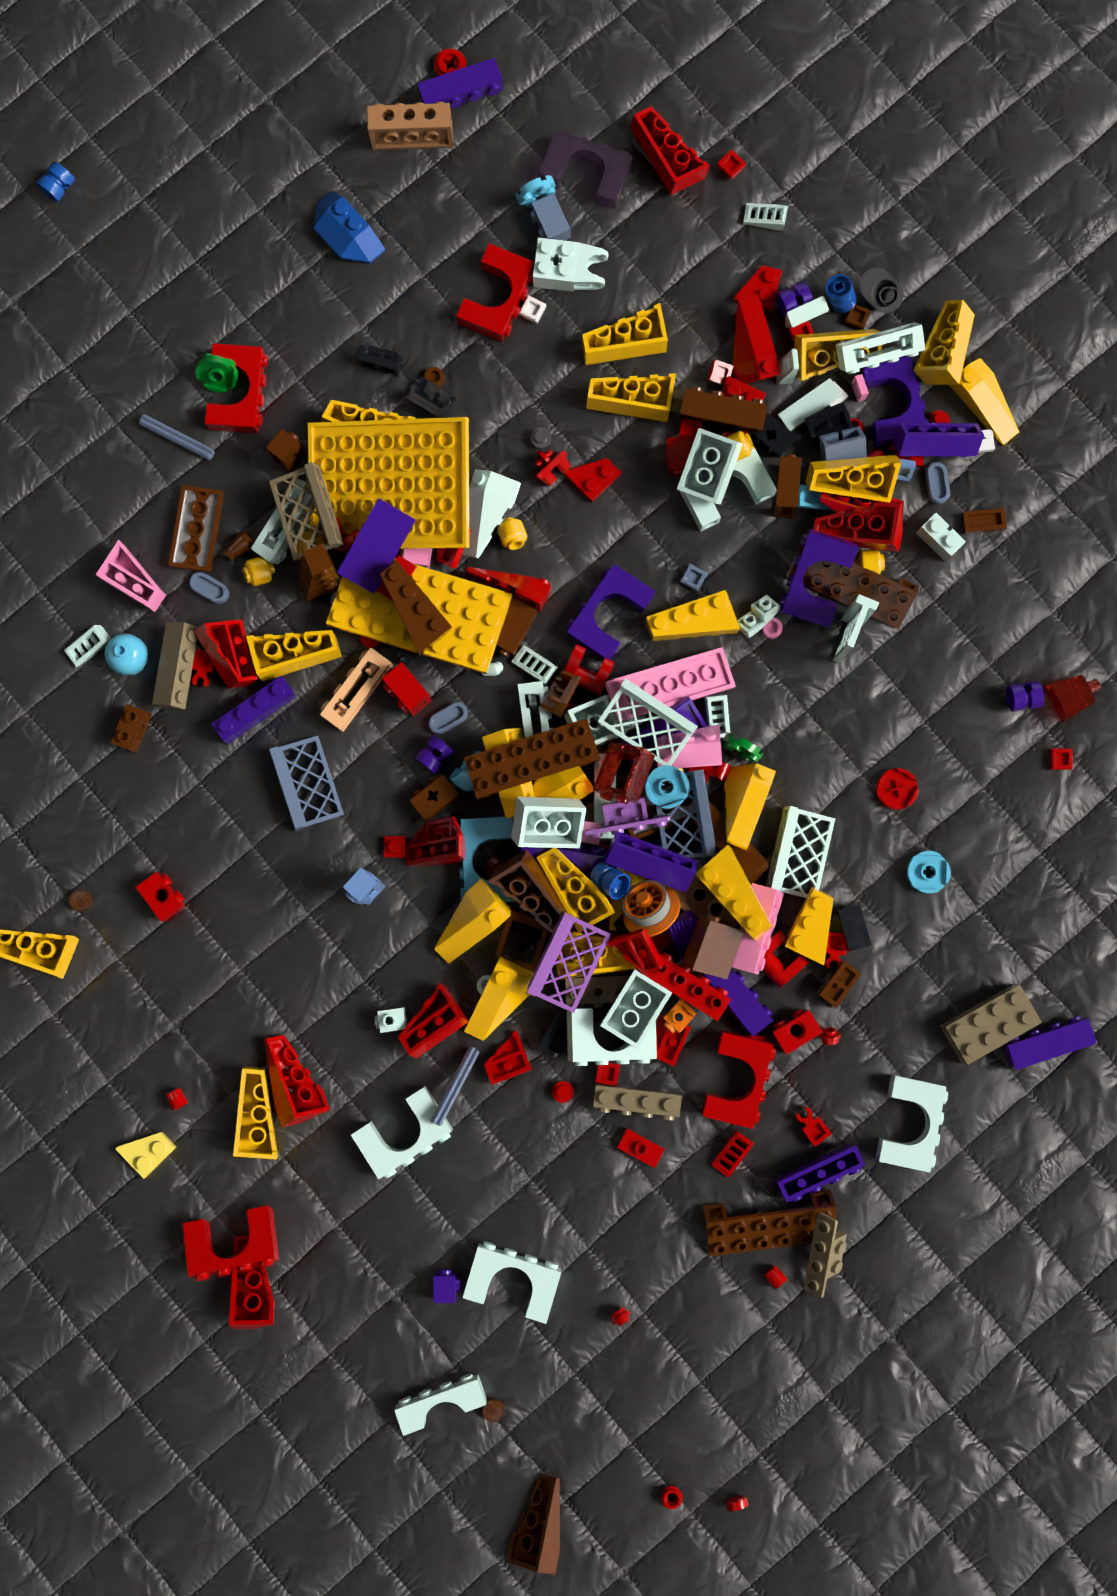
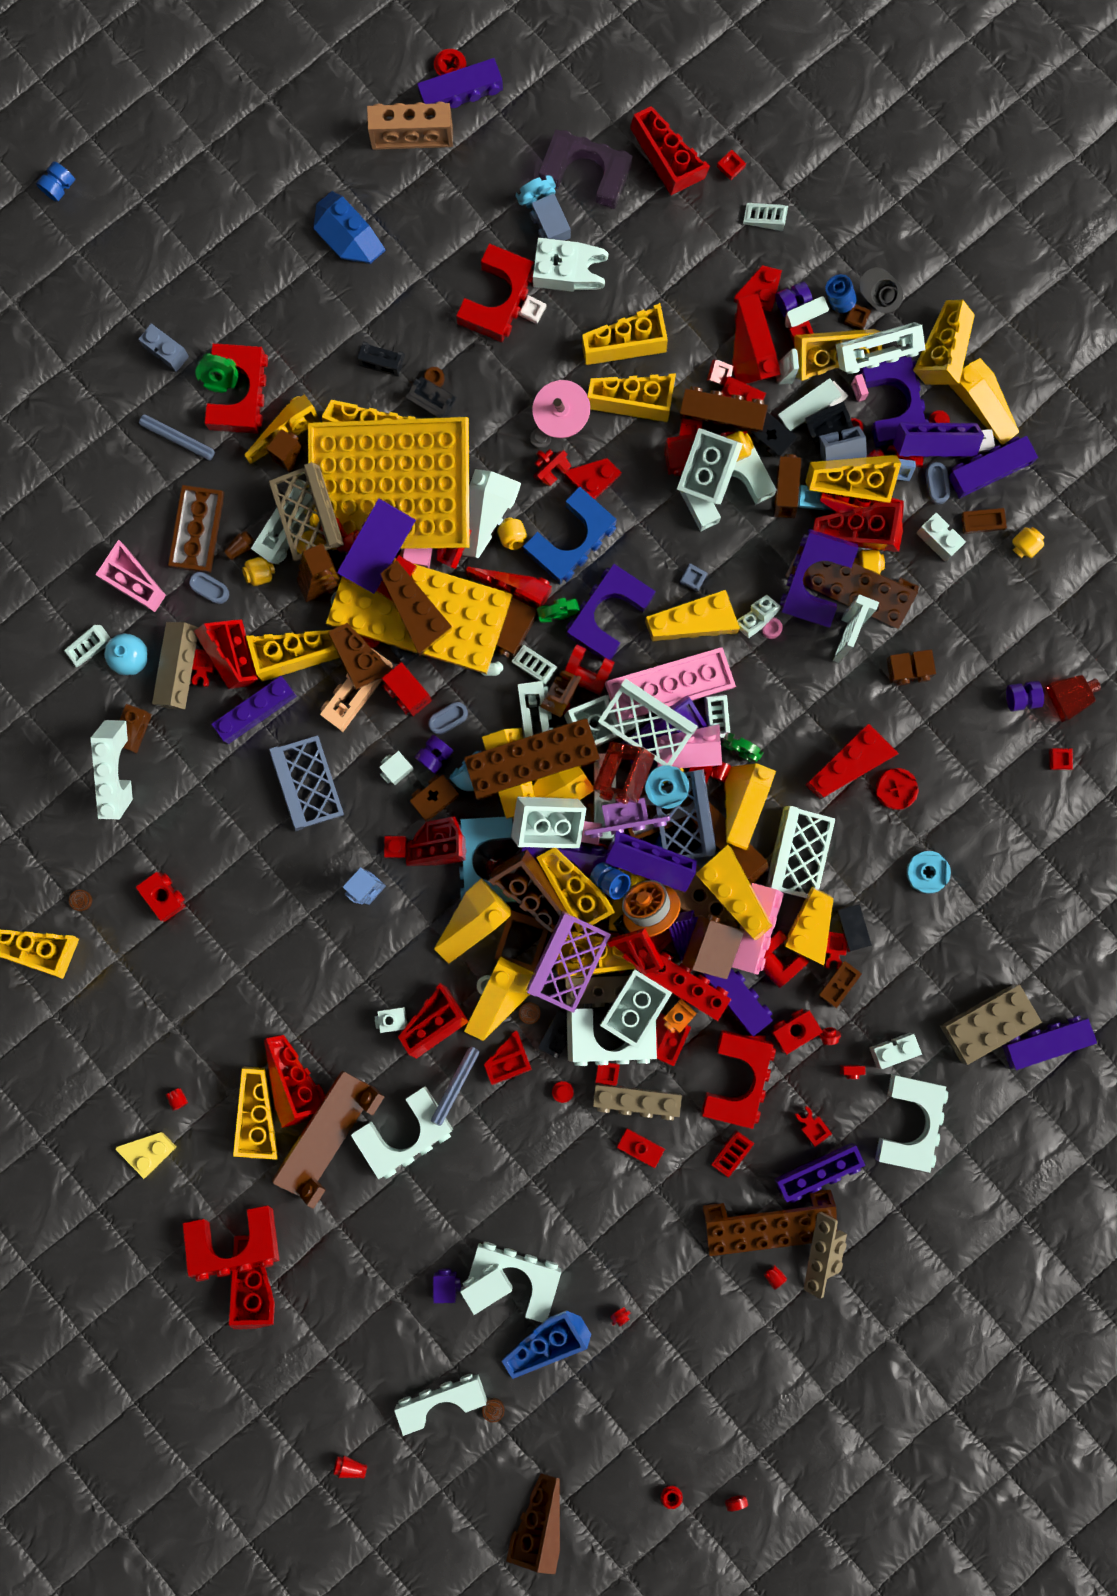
none -> light aqua arch [91,720,133,819]
none -> sand blue piece [138,324,189,372]
none -> yellow wedge [244,395,320,464]
none -> reddish brown bracket [272,1071,384,1209]
none -> reddish brown wing [328,623,392,690]
none -> red cone [333,1455,367,1479]
none -> light aqua brick [379,751,414,785]
none -> light aqua piece [460,1264,512,1315]
none -> blue wedge [502,1311,591,1379]
none -> reddish brown tile [519,1002,541,1024]
none -> blue arch [523,487,617,584]
none -> bright pink piece [533,380,590,438]
none -> green plate [537,598,580,623]
none -> red wedge [806,724,899,799]
none -> red plate [840,1065,866,1079]
none -> light aqua piece [869,1033,922,1069]
none -> reddish brown piece [886,649,936,686]
none -> dark purple brick [948,436,1038,499]
none -> yellow head [1012,527,1044,558]

